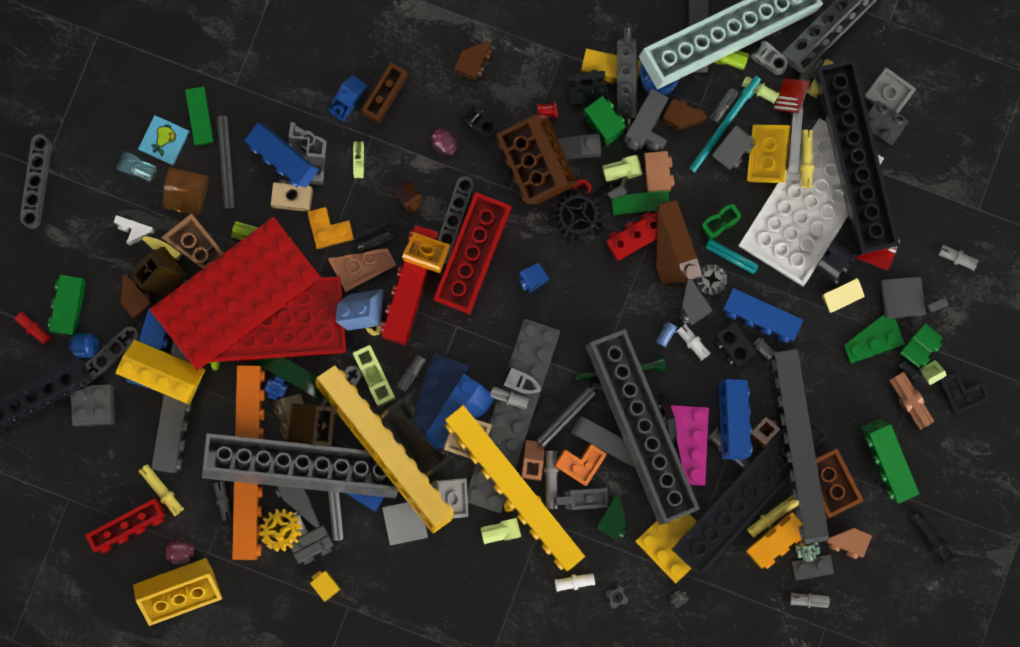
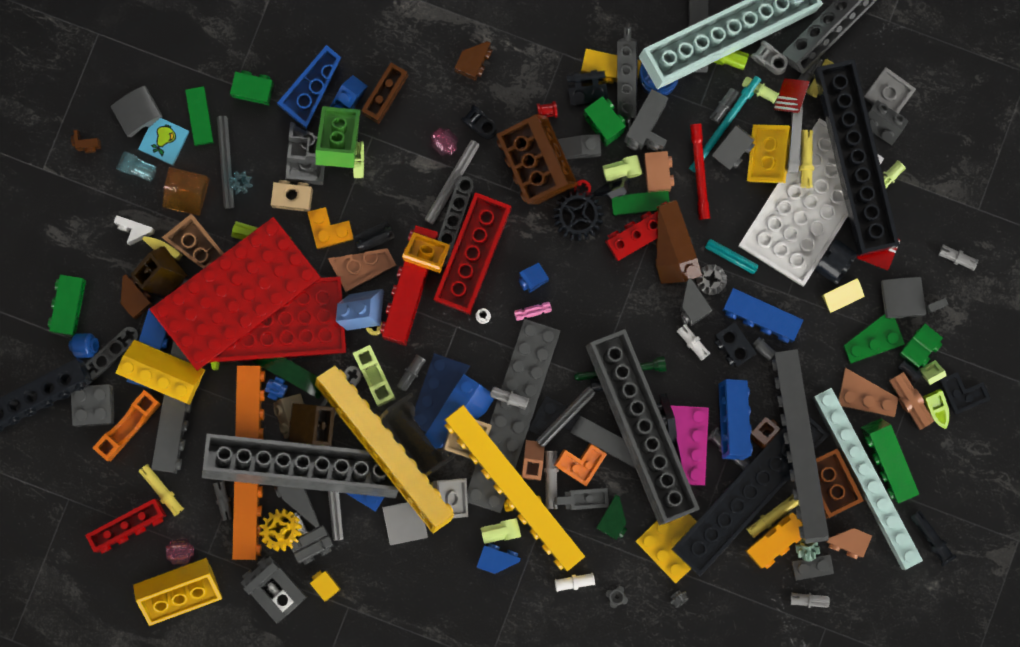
red pin [14,311,51,346] -> none
dark grey beam [20,134,52,229] -> none
blue brick [245,123,319,188] -> none
reddish brown slope [394,181,423,213] -> none
plate [502,367,541,394] -> none
medium blue pin [655,322,677,347] -> none
reddish brown slope [662,98,707,130] -> none
green brick [701,204,741,240] -> none
none -> reddish brown bracket [71,129,101,153]
none -> orange arch [93,390,162,462]
none -> dark grey slope [111,86,163,137]
none -> clear light blue gear [229,171,253,194]
none -> green brick [230,70,274,106]
none -> dark grey brick [241,556,307,624]
none -> blue wedge [277,45,341,130]
none -> bright green slope [316,106,360,168]
none -> light grey axle [425,140,479,225]
none -> white pin [476,308,491,324]
none -> blue slope [477,543,521,574]
none -> bright pink axle [514,302,552,321]
none -> red piece [690,123,710,220]
none -> light aqua brick [812,388,923,570]
none -> nougat wing [838,368,898,417]
none -> yellowish green axle [883,160,906,188]
none -> lime plate [923,389,949,429]

